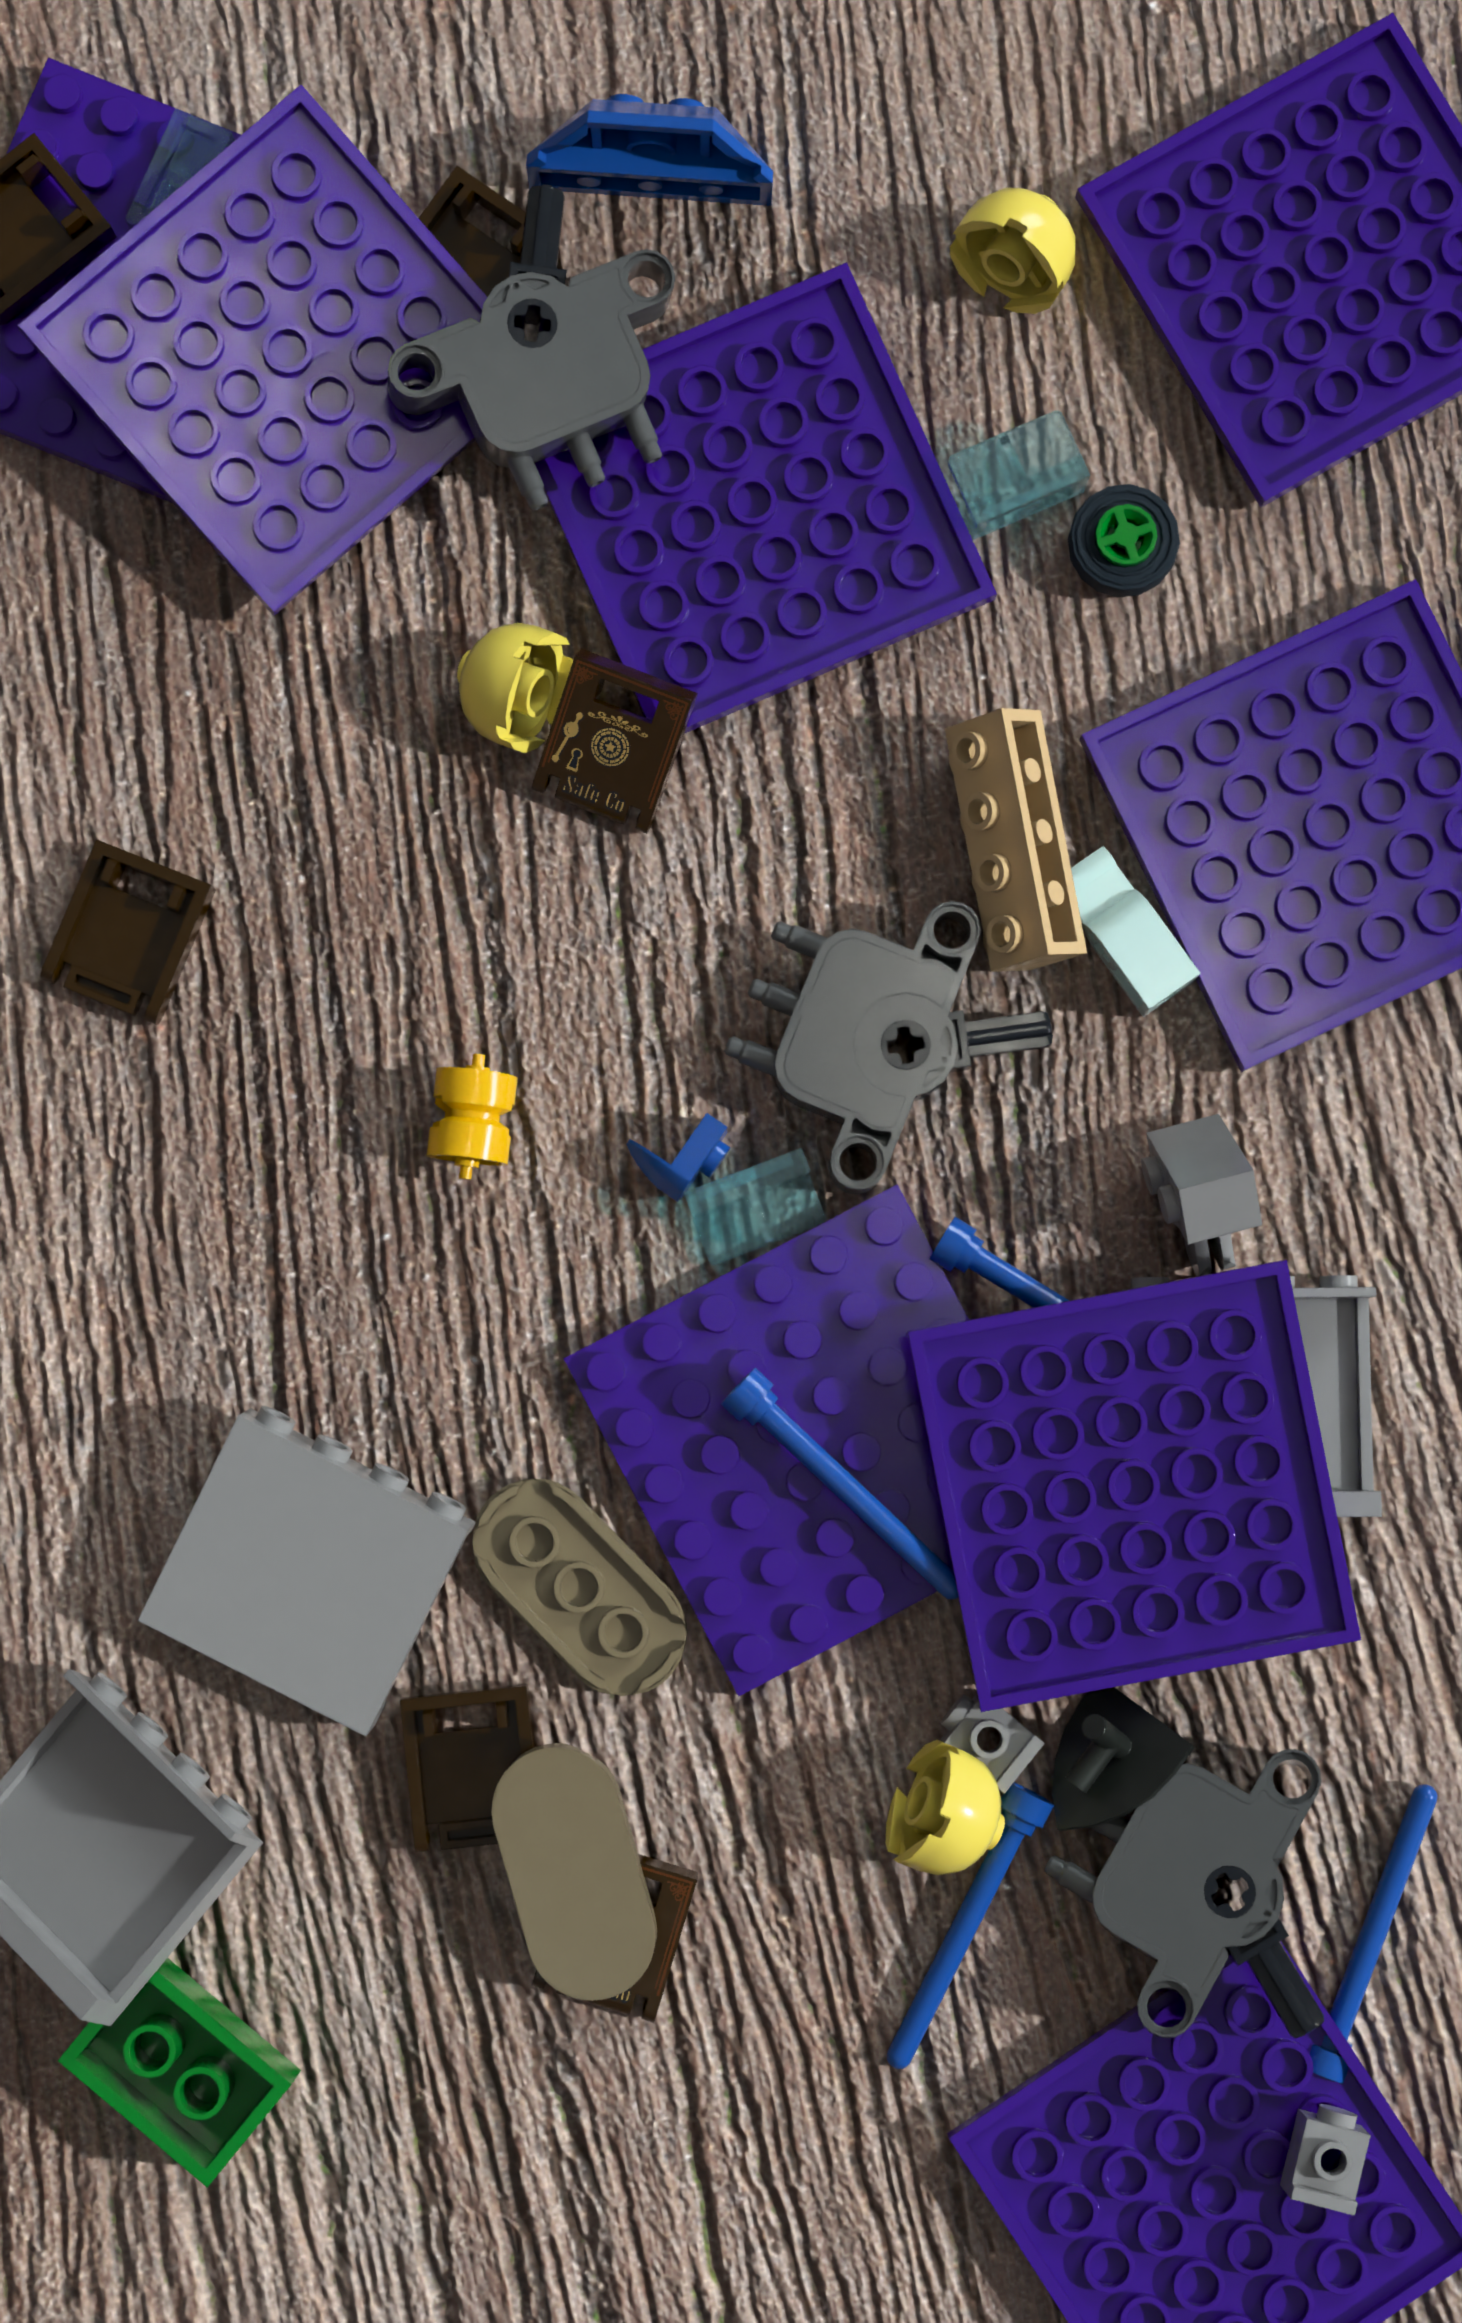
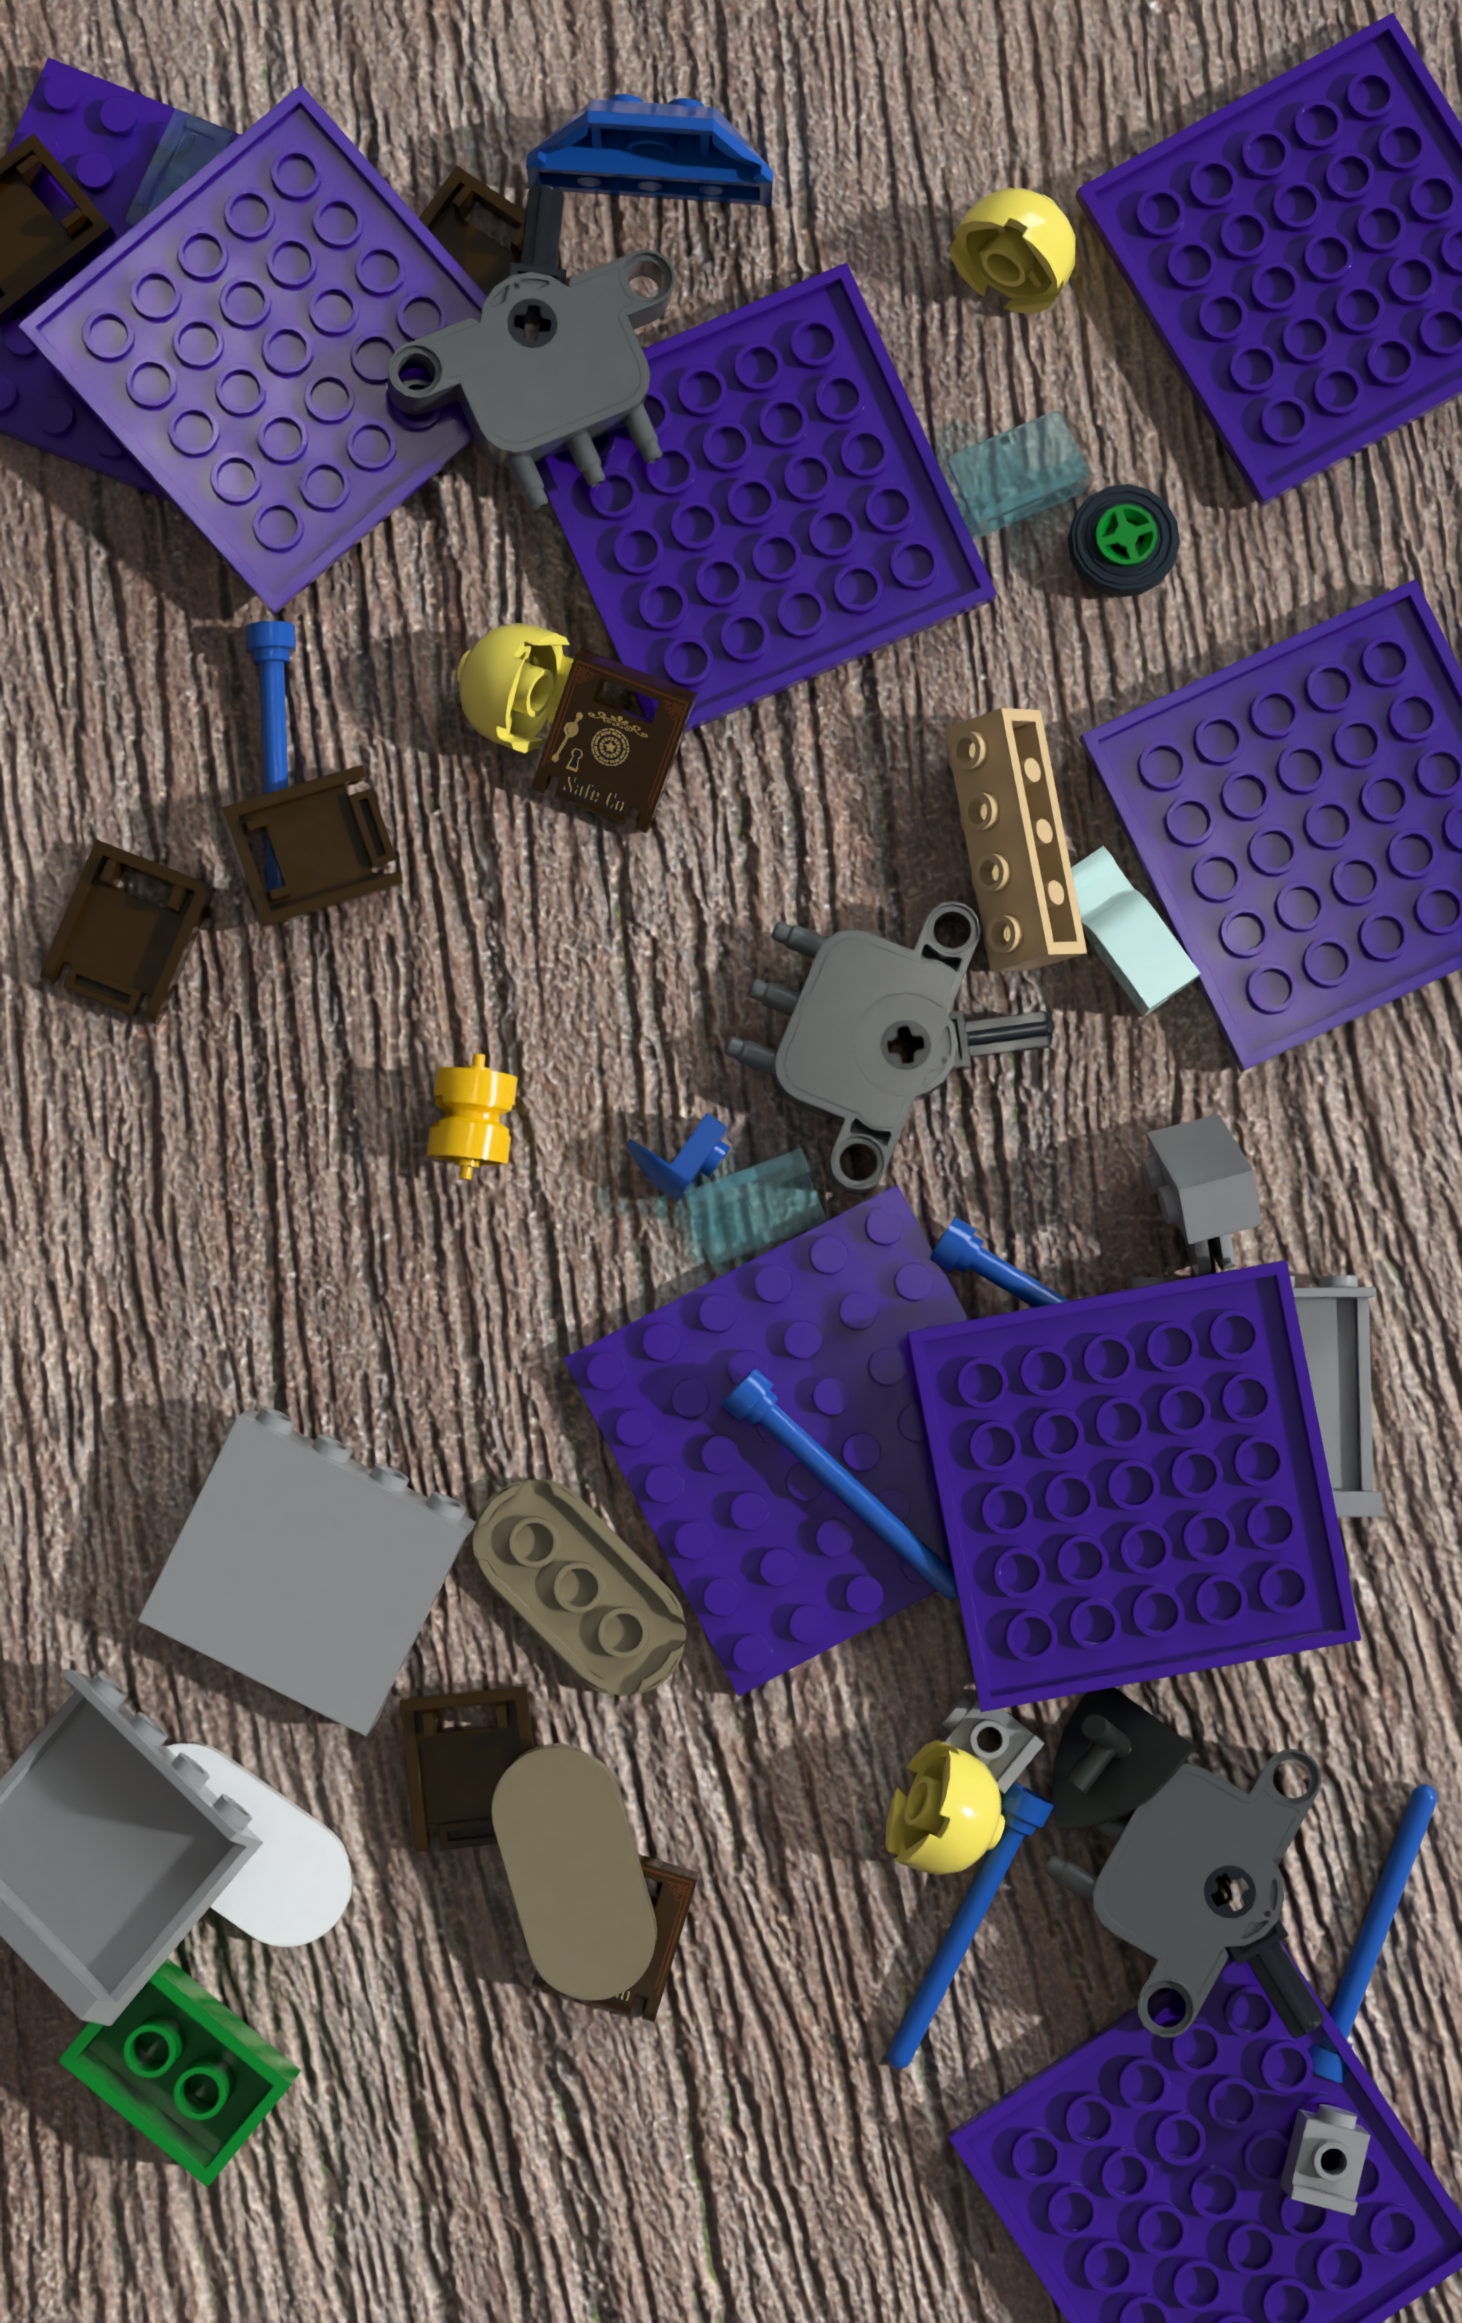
none -> white tile [166,1743,352,1947]
none -> dark brown container [220,765,404,931]
none -> blue piece [245,621,296,892]

